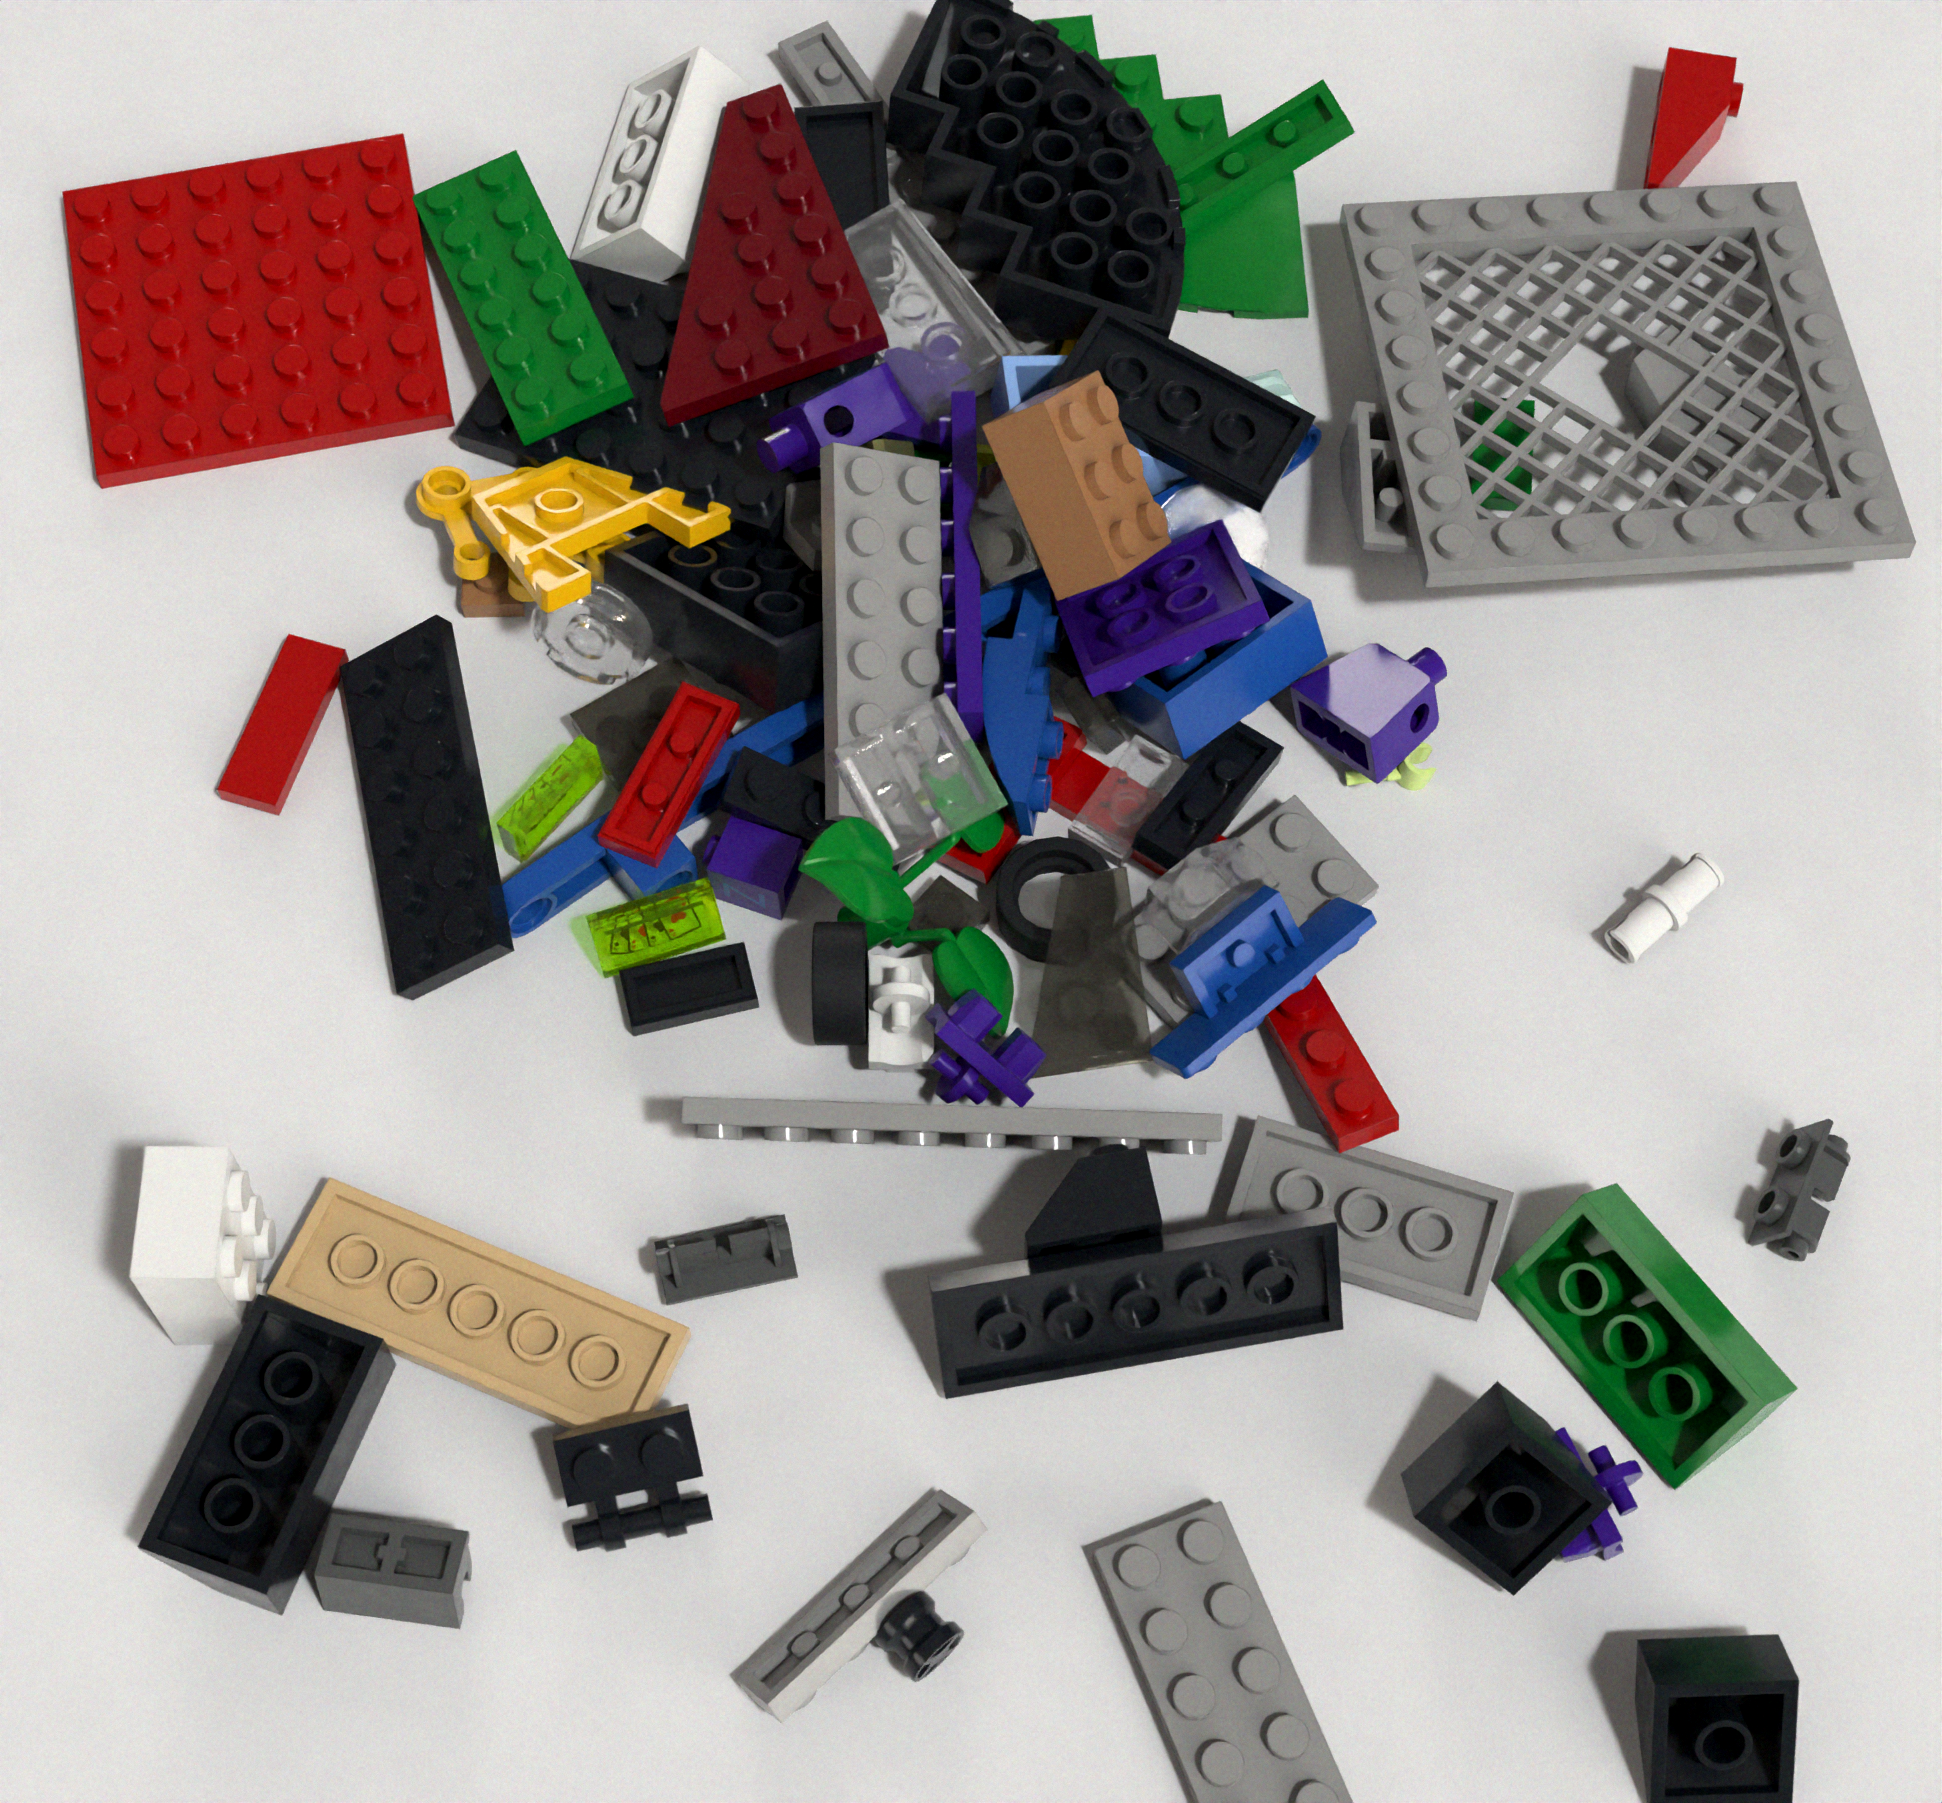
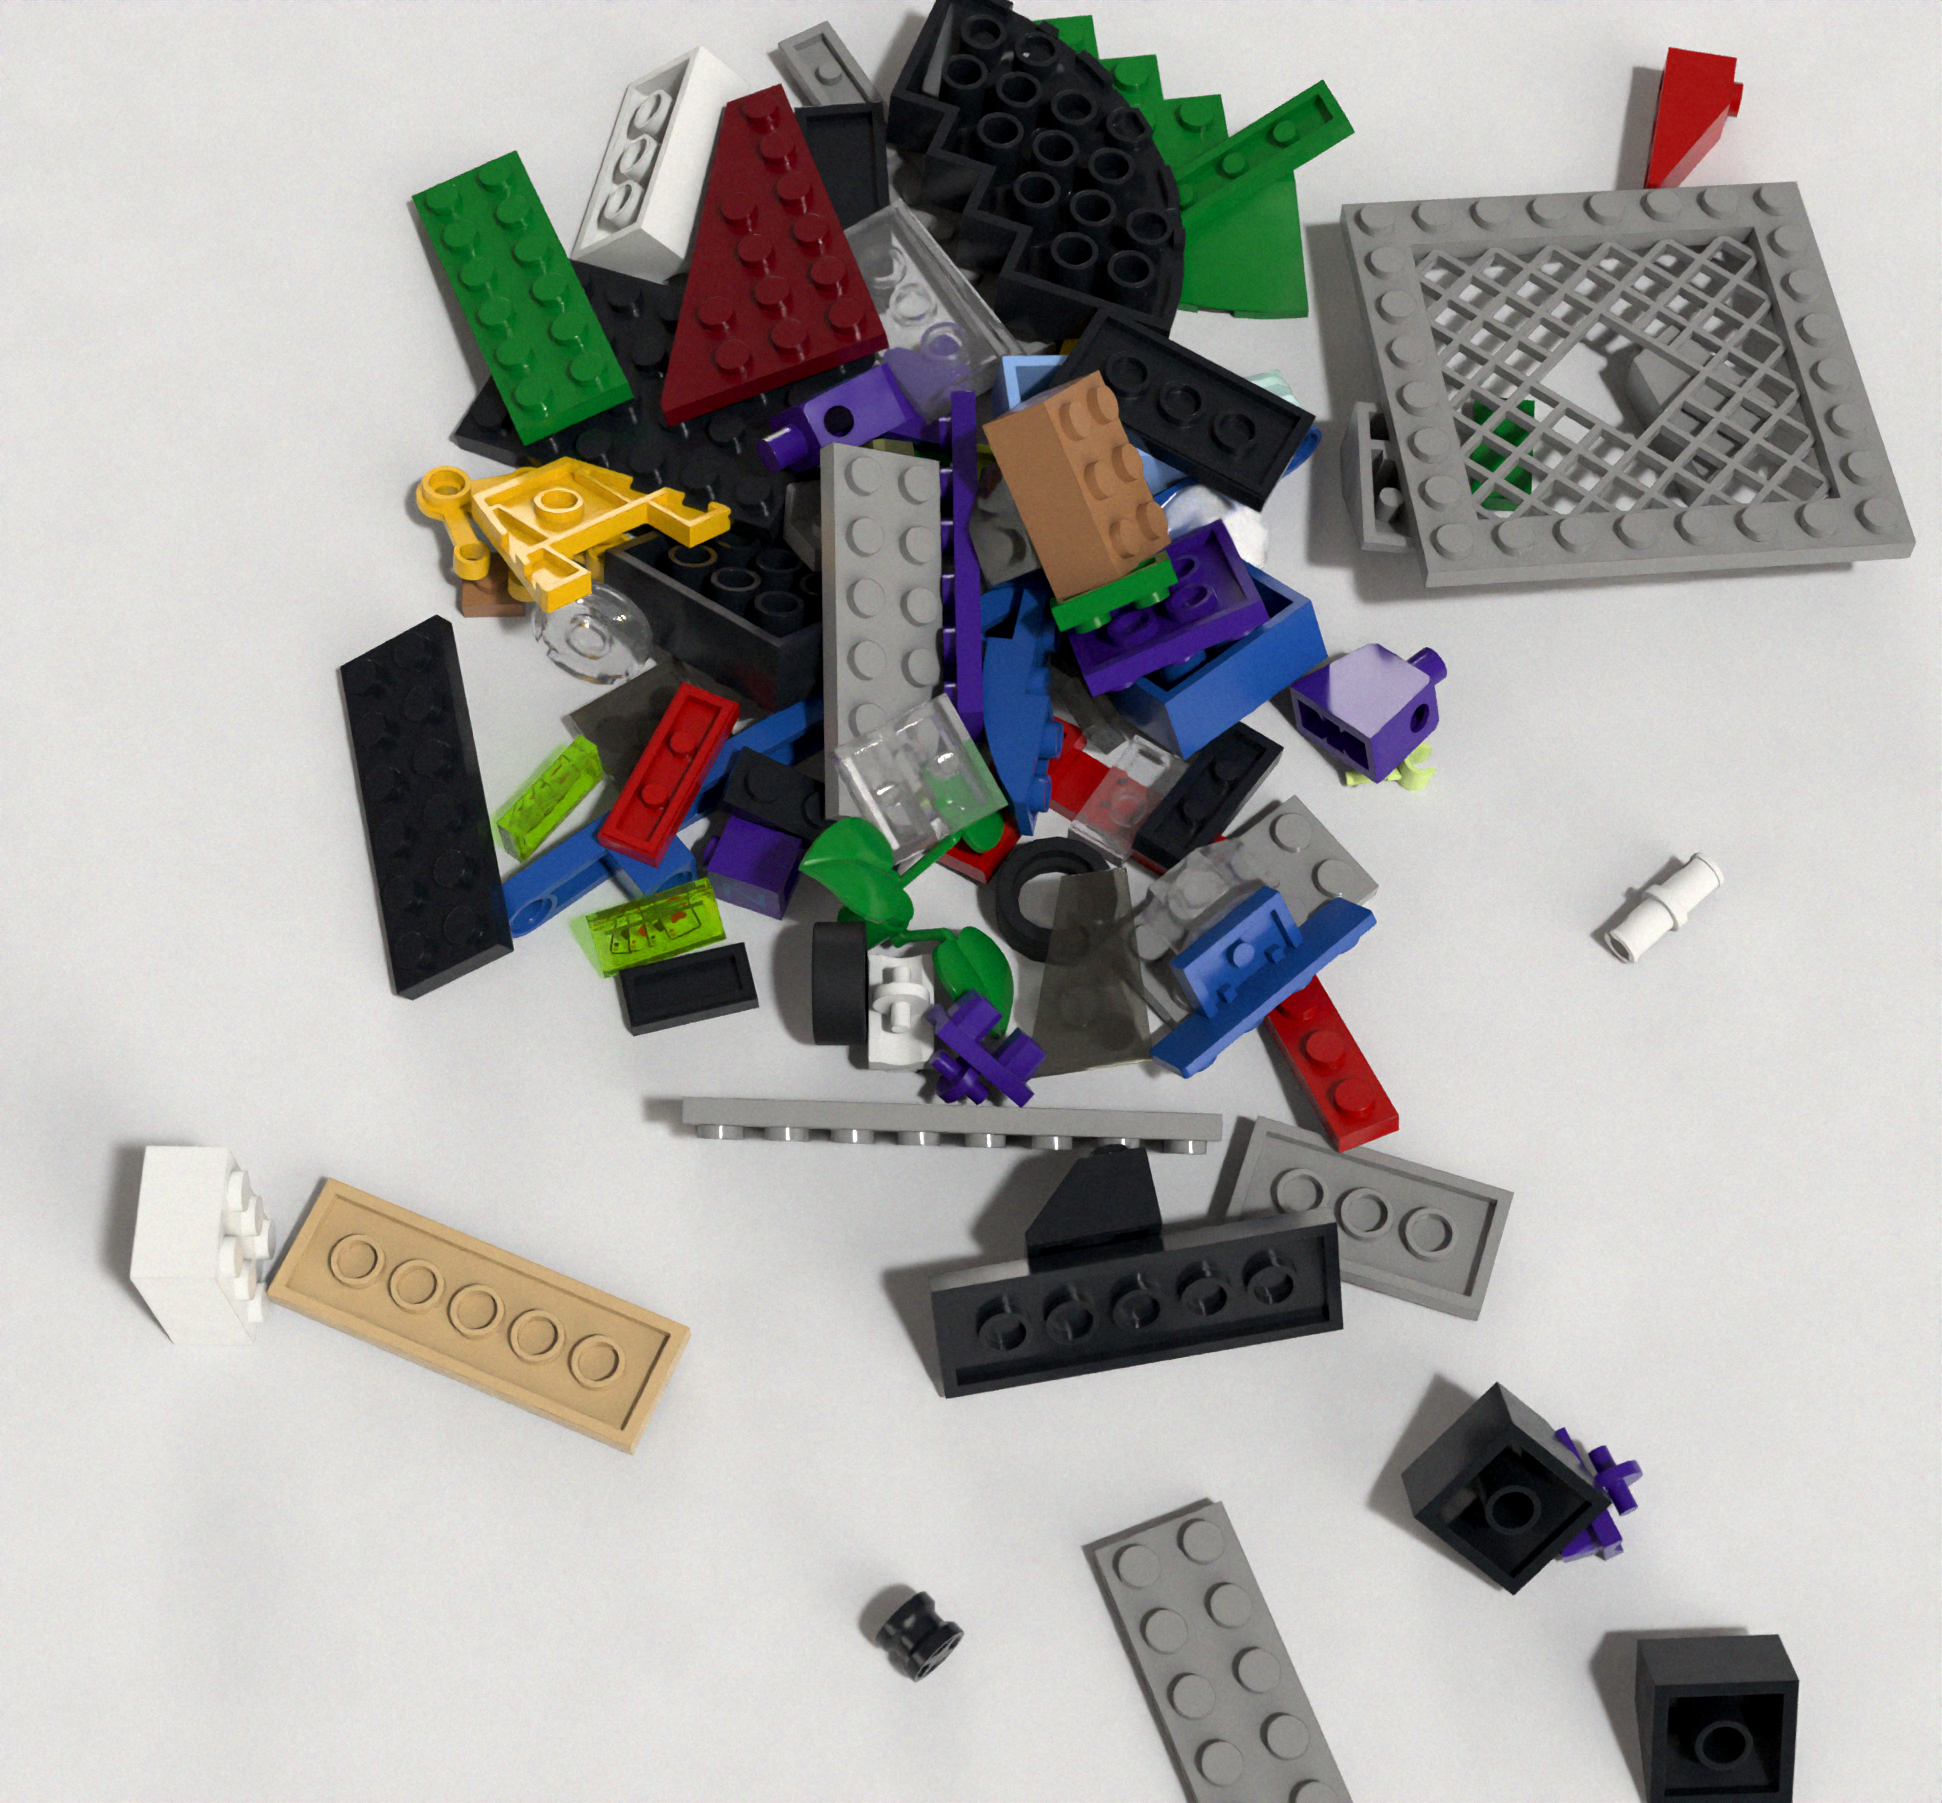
red plate [62,133,455,489] -> none
black slope [138,1294,396,1616] -> none
red tile [217,634,349,816] -> none
dark grey hinge [314,1513,472,1629] -> none
black plate [553,1403,713,1552] -> none
dark grey hinge [654,1214,798,1306] -> none
light grey plate [736,1489,988,1723] -> none
clear smoke plate [907,875,990,953] -> none
green slope [1497,1183,1798,1490] -> none
dark grey hinge [1748,1118,1851,1261] -> none
none -> green plate [1050,550,1178,634]

